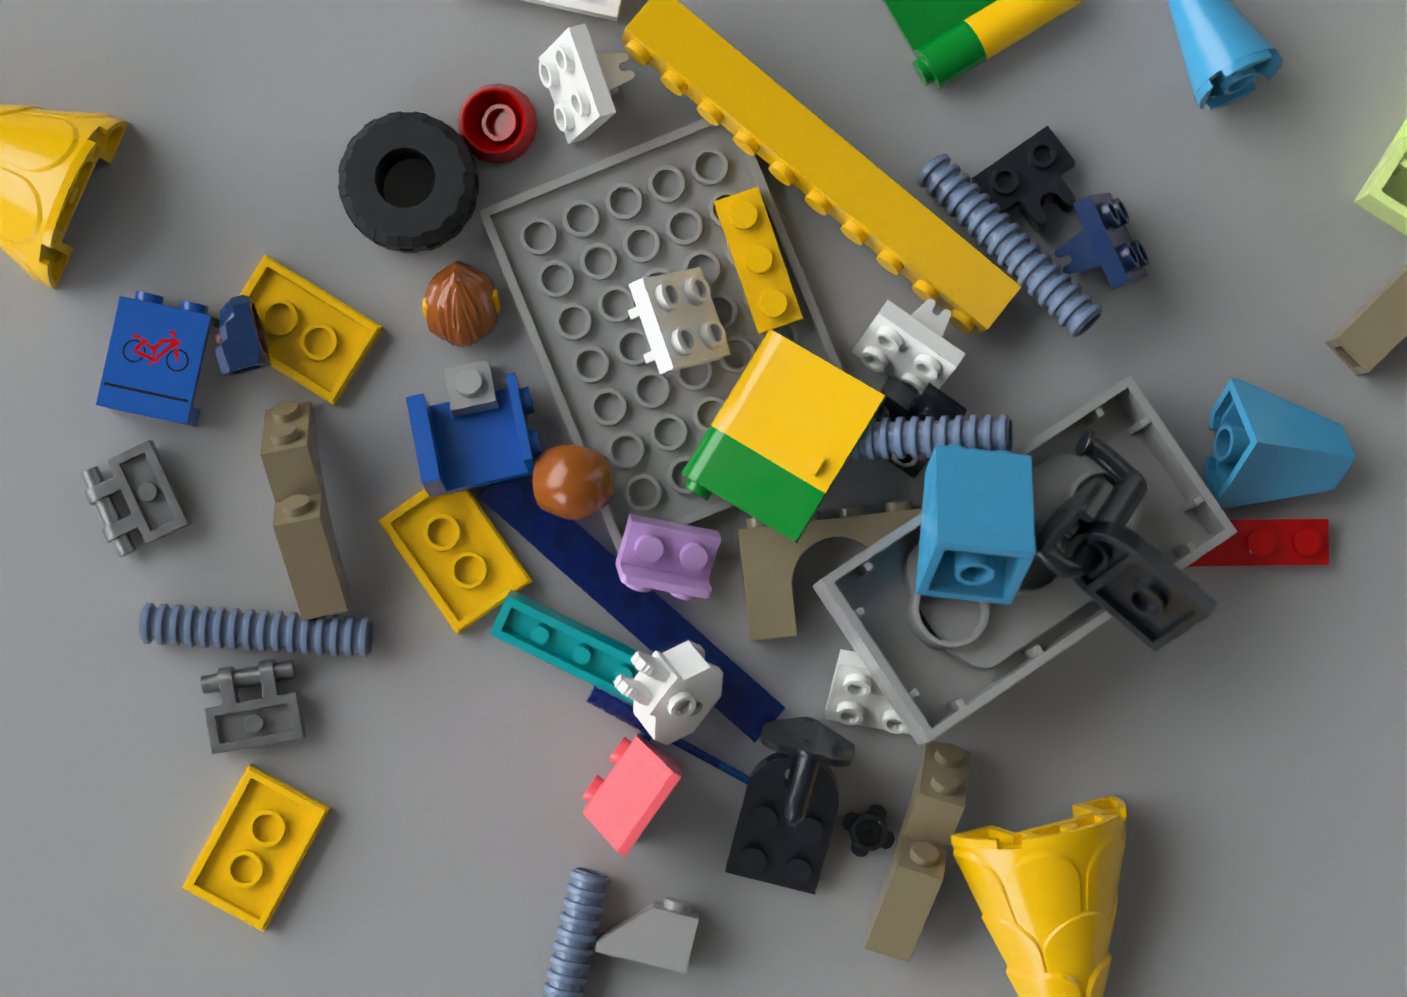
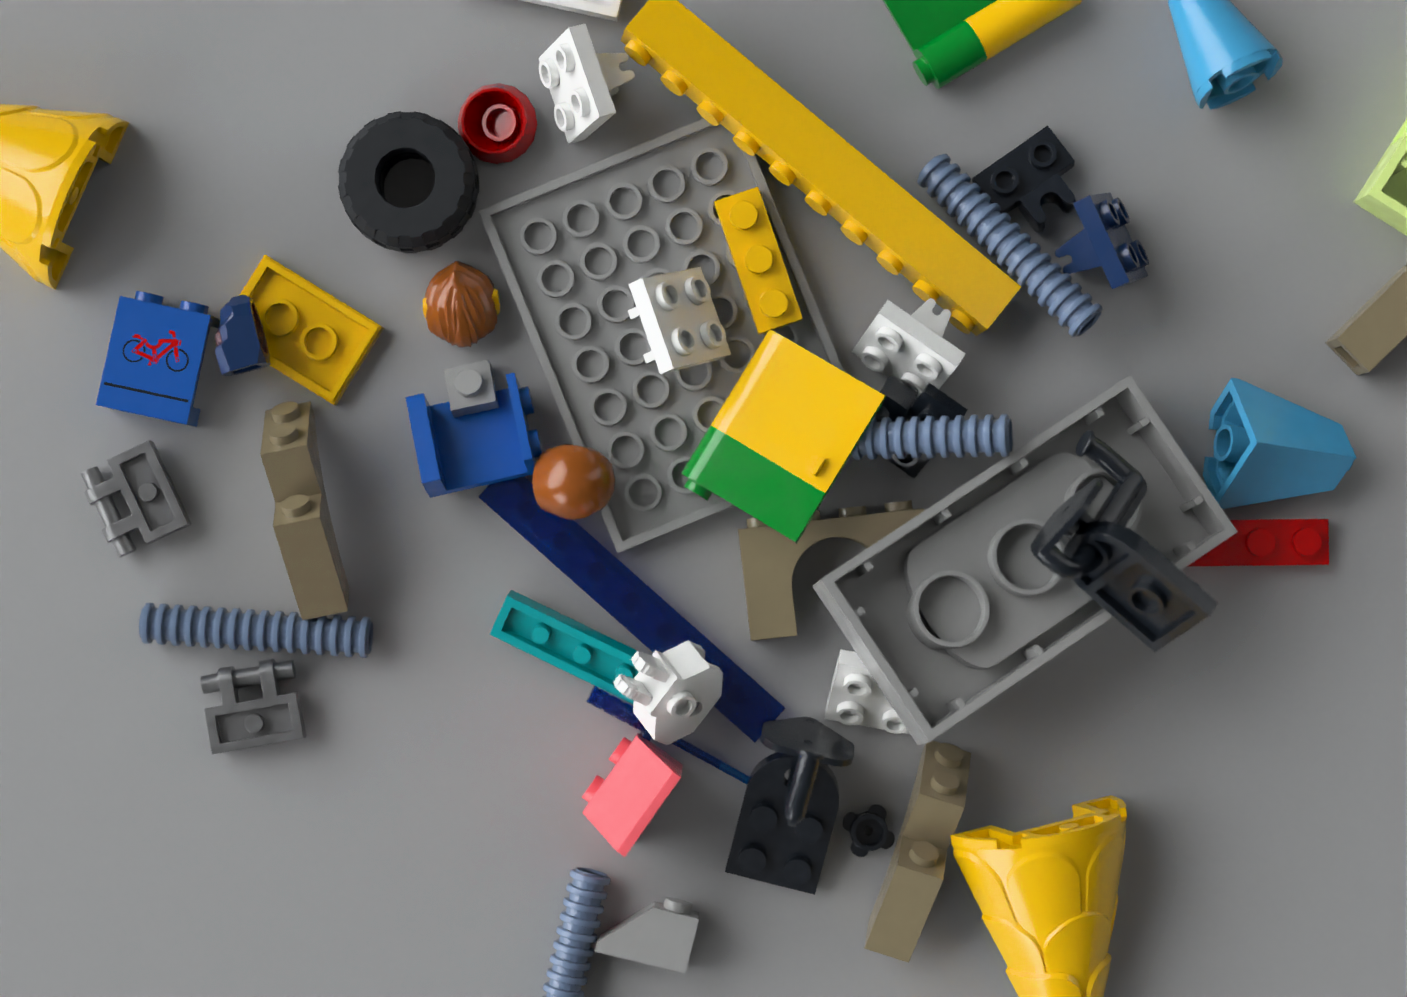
yellow tile [182,764,332,932] -> none
yellow tile [378,488,534,634] -> none
lavender bracket [615,514,721,601] -> none
dark azure slope [916,444,1036,605] -> none

